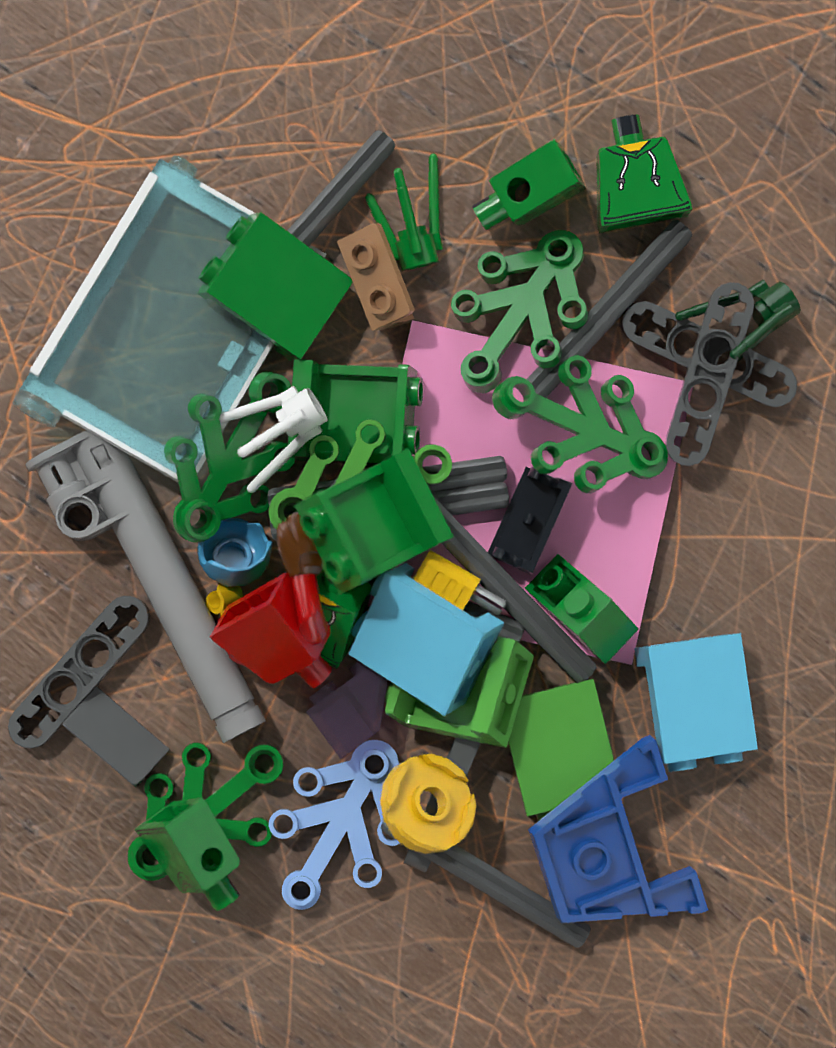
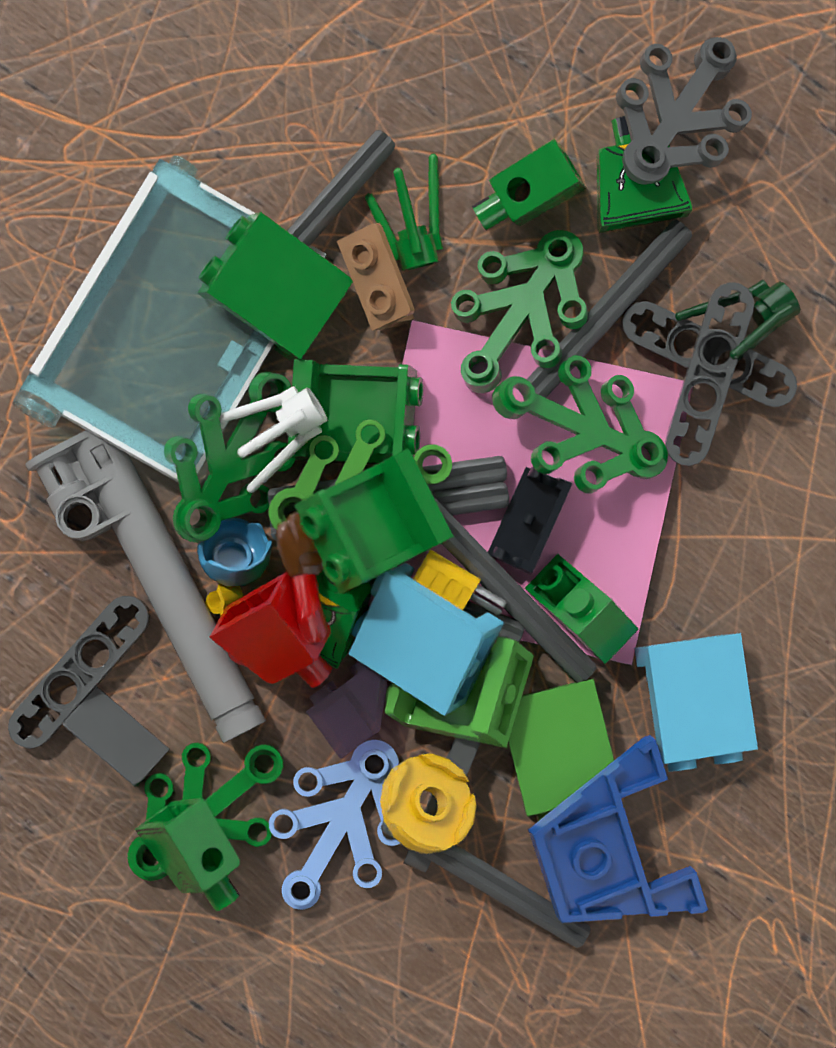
none -> dark grey plant [616,37,752,184]

